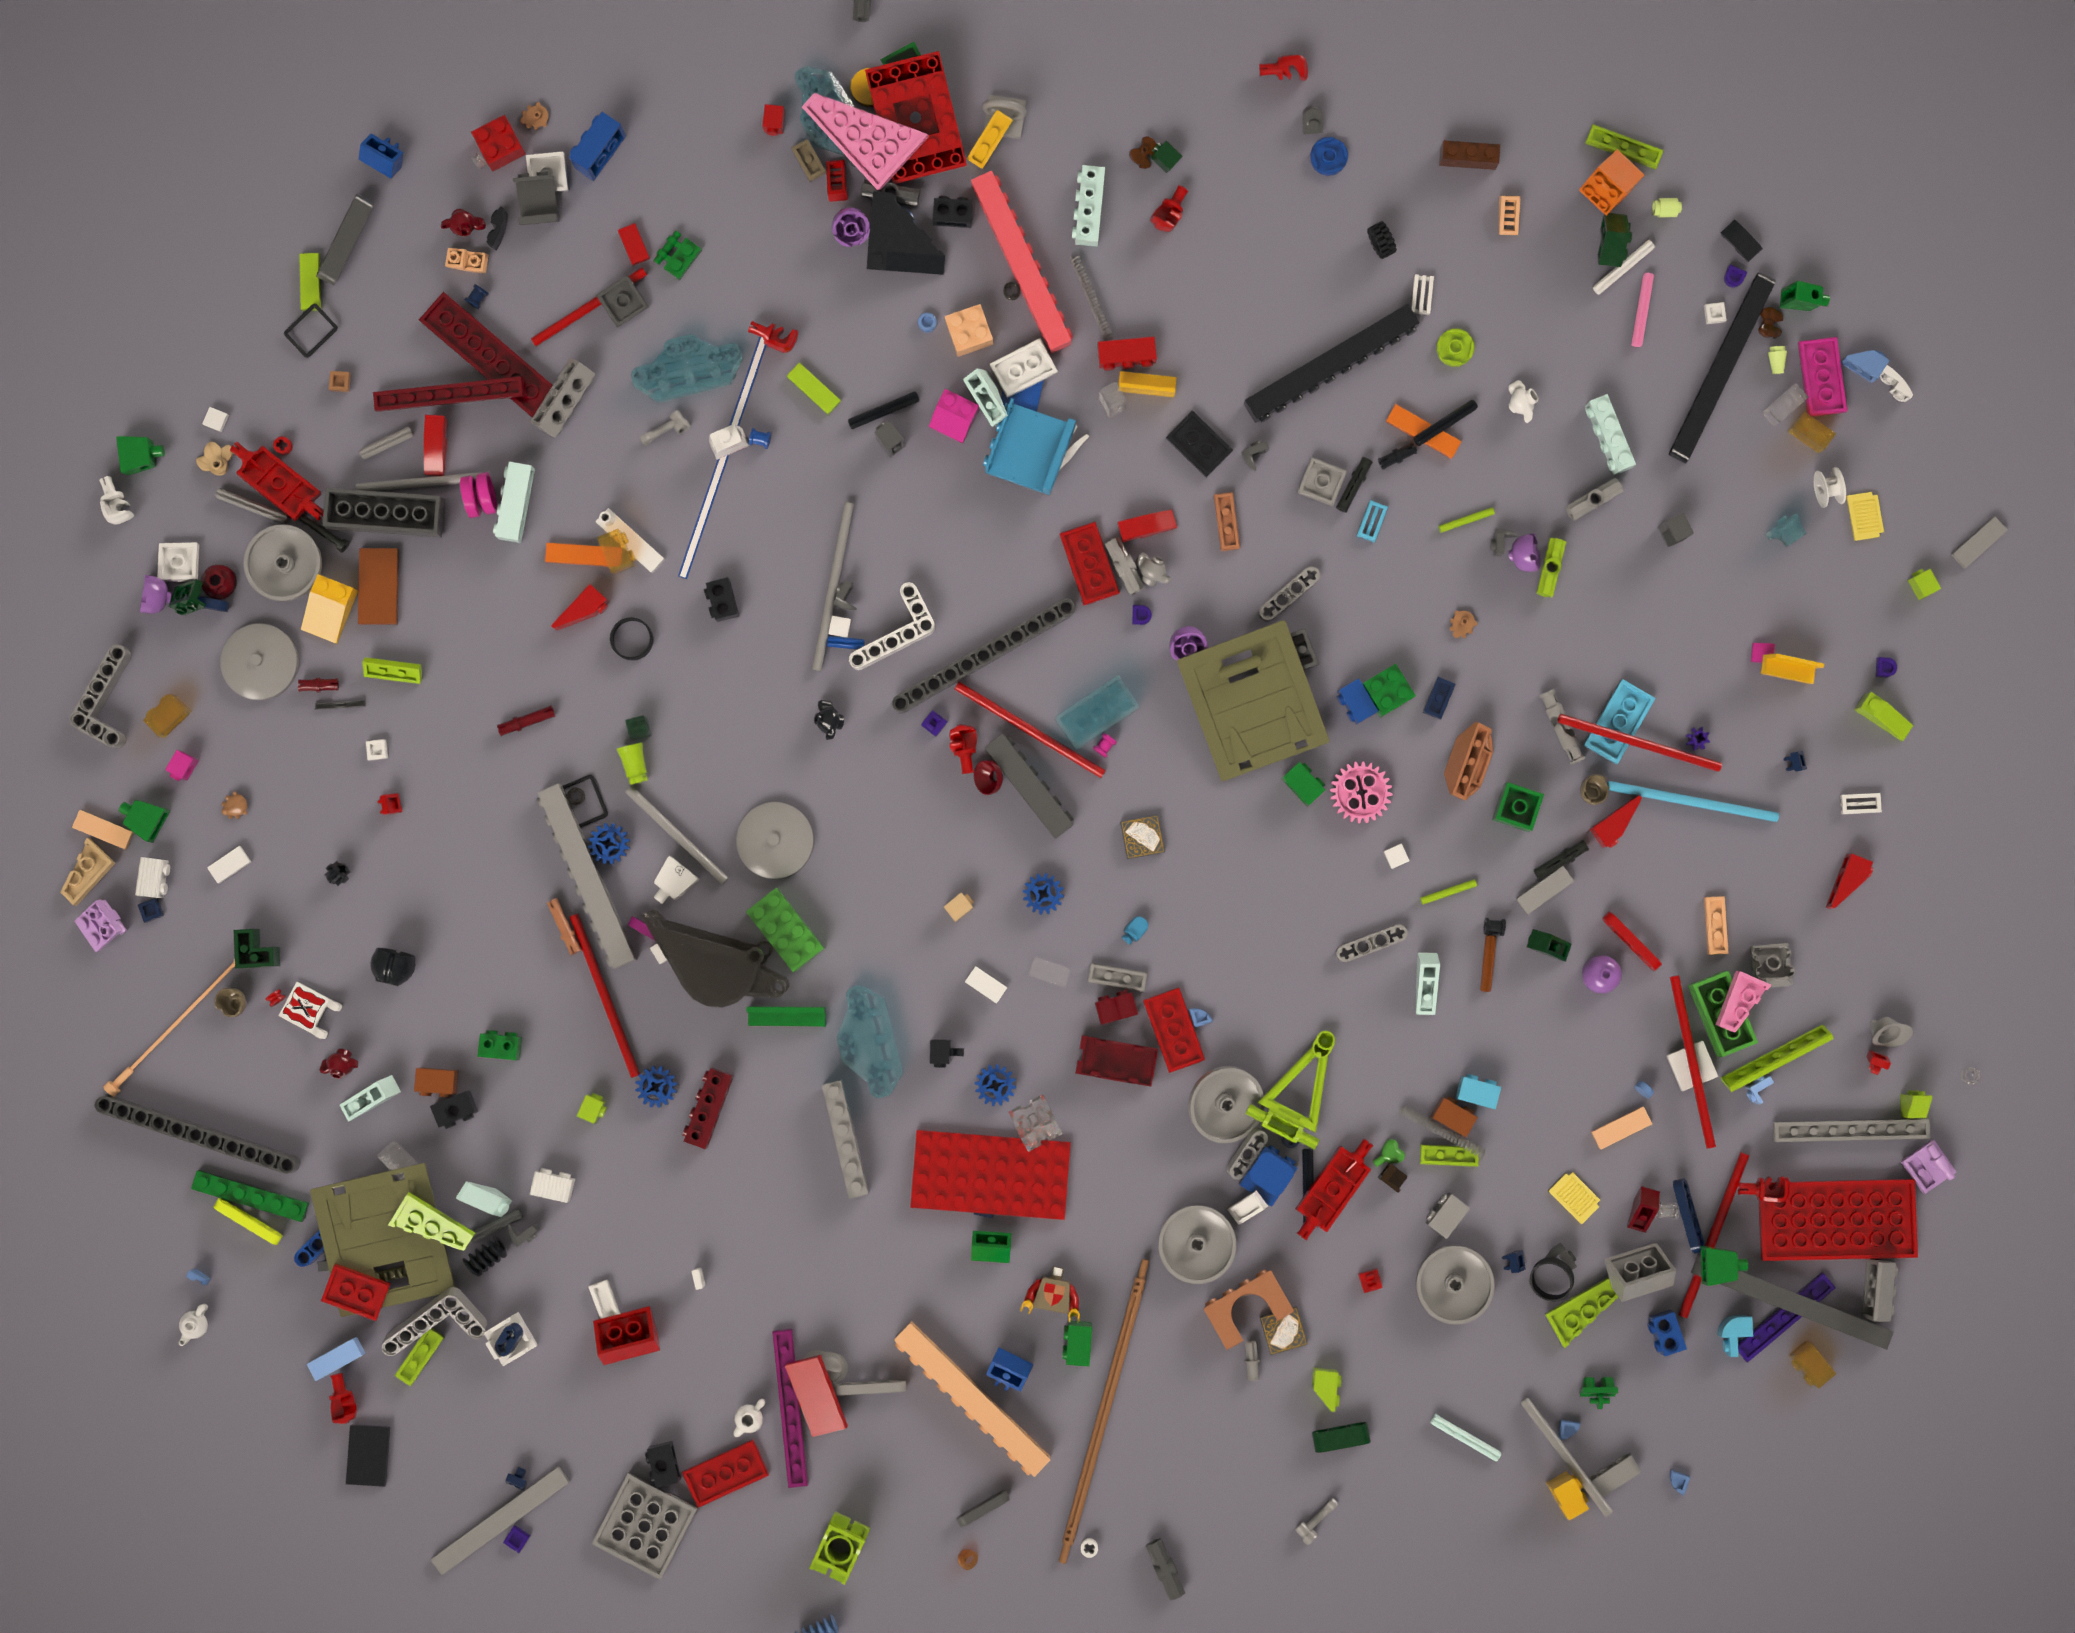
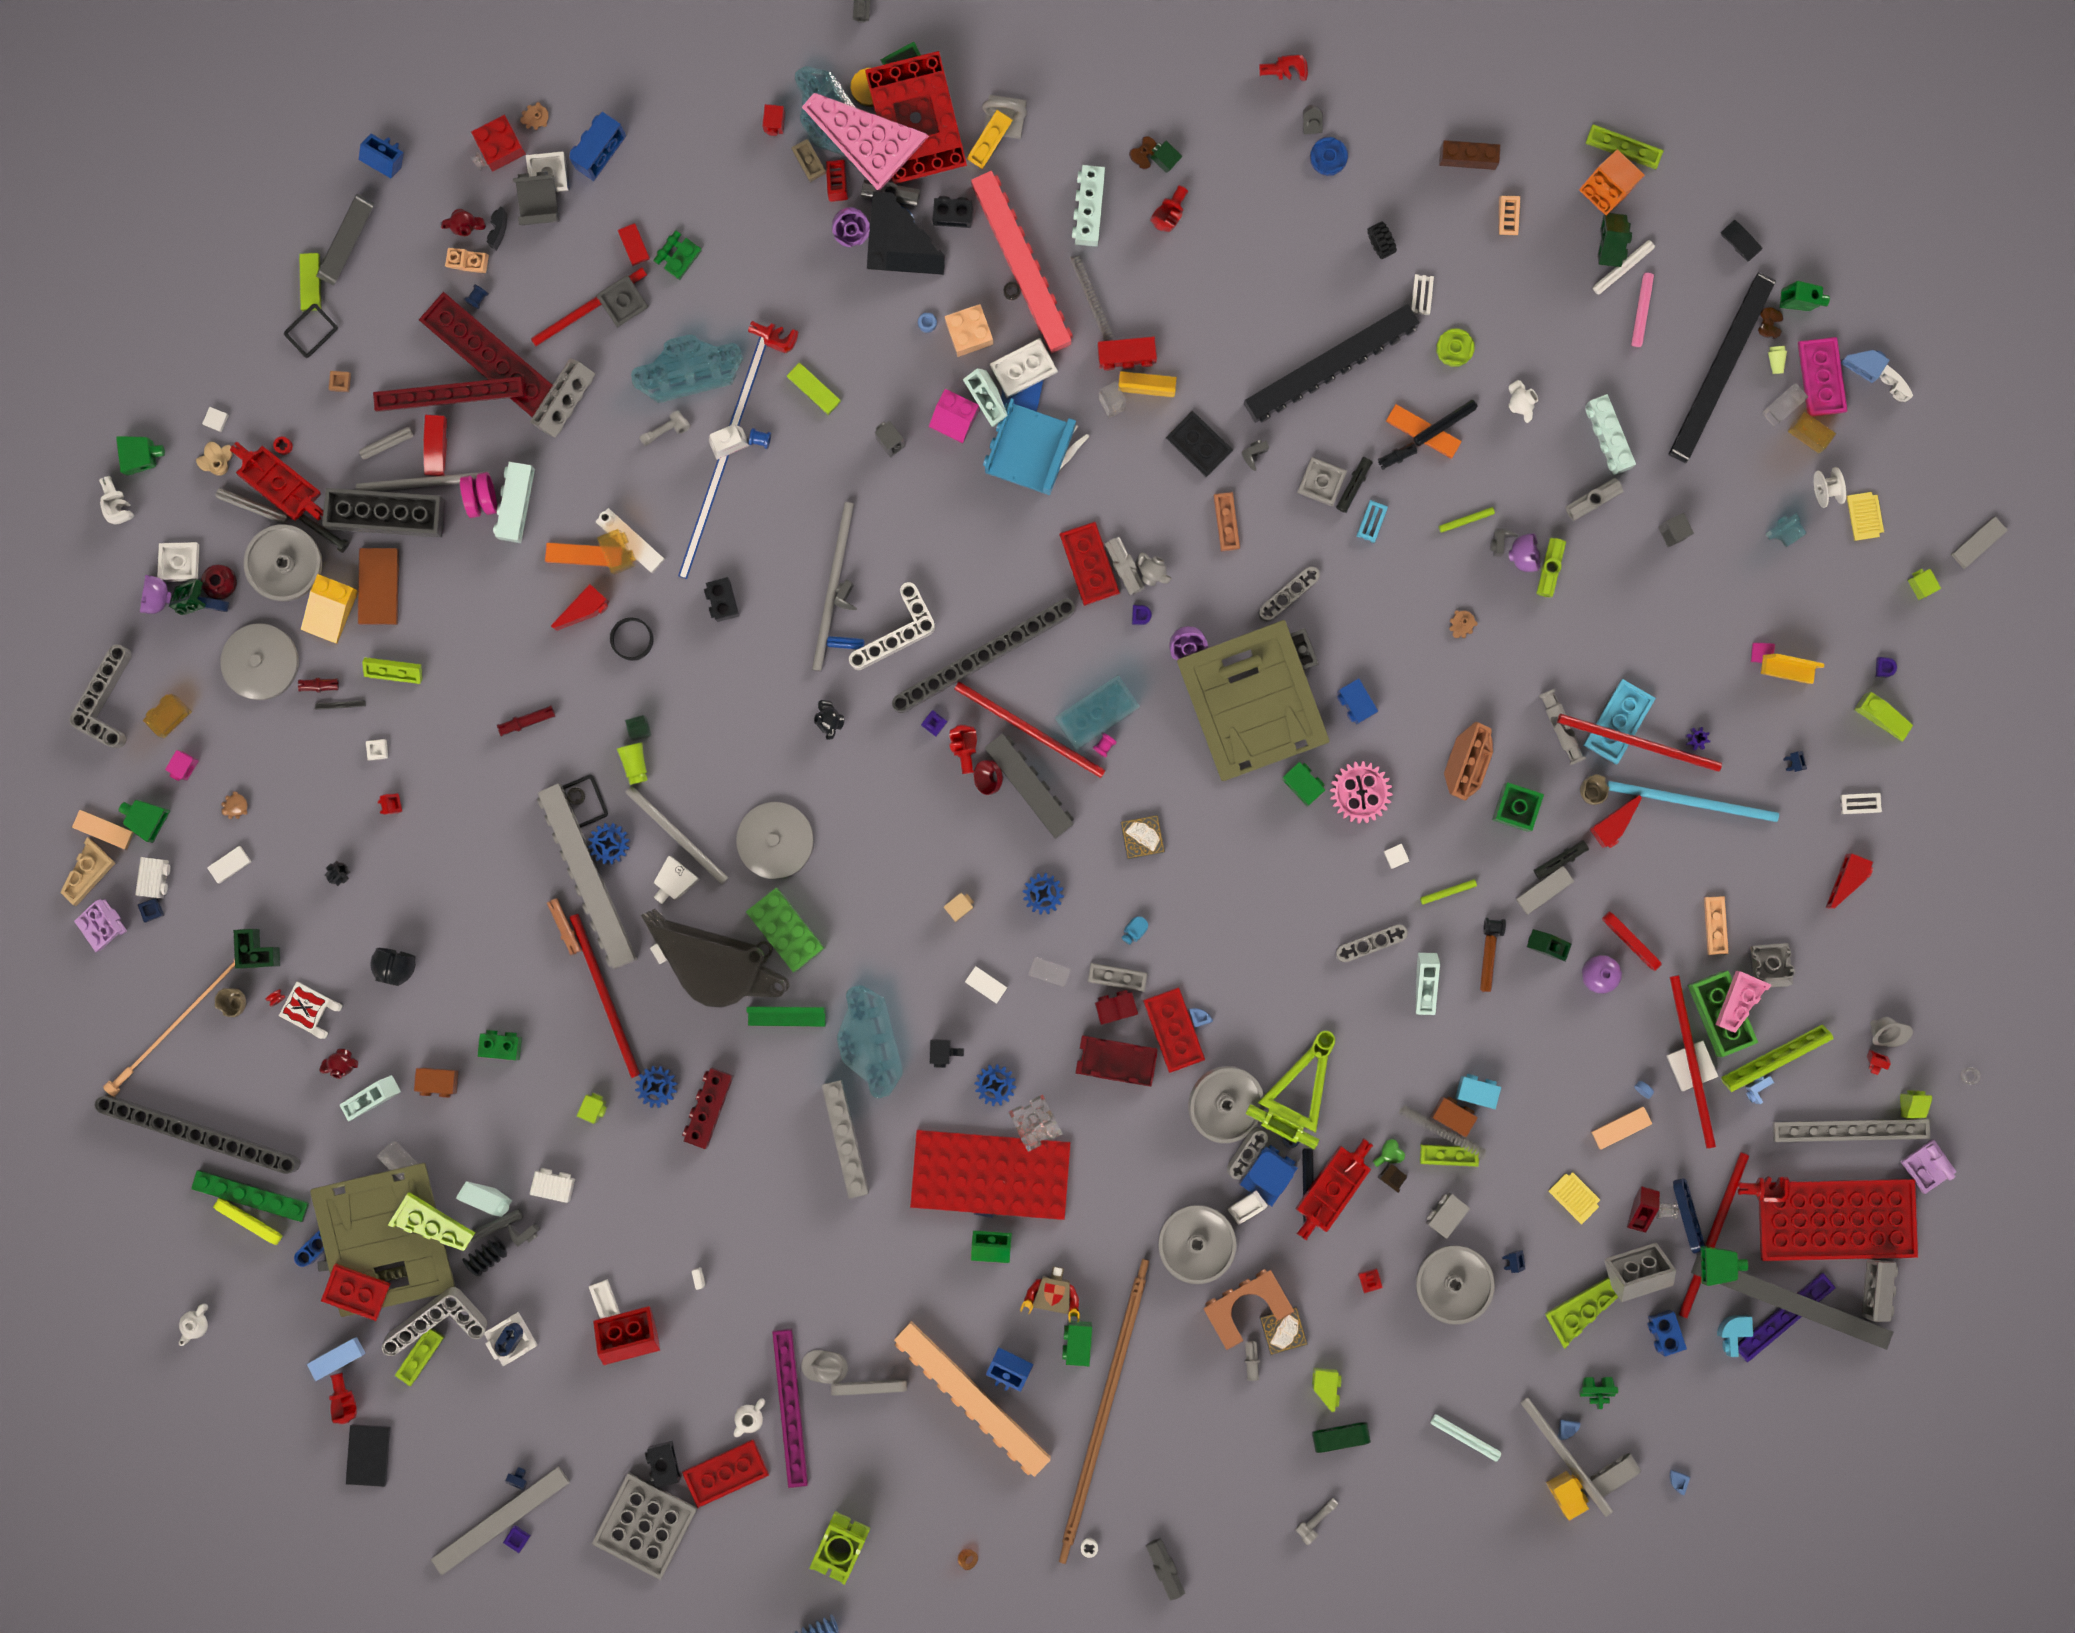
medium blue tile [186,1268,211,1285] -> none
black brick [430,1090,478,1129] -> none
magenta beam [627,916,663,942] -> none
tile [785,1355,848,1437] -> none
white tile [828,616,851,638] -> none
black axle [848,391,919,429] -> none
dark grey beam [956,1490,1010,1527] -> none
red slope [1117,510,1177,543] -> none
green brick [1363,664,1416,718] -> none
dark blue plate [1423,677,1456,720] -> none
black tyre [1529,1257,1574,1302] -> none
dark grey plate [1545,1243,1577,1270] -> none
yellowish green brick [1652,198,1682,218] -> none
white tile [1704,302,1727,324] -> none
dark purple tile [1724,264,1747,288] -> none
clear yellow brick [1789,1341,1836,1389] -> none

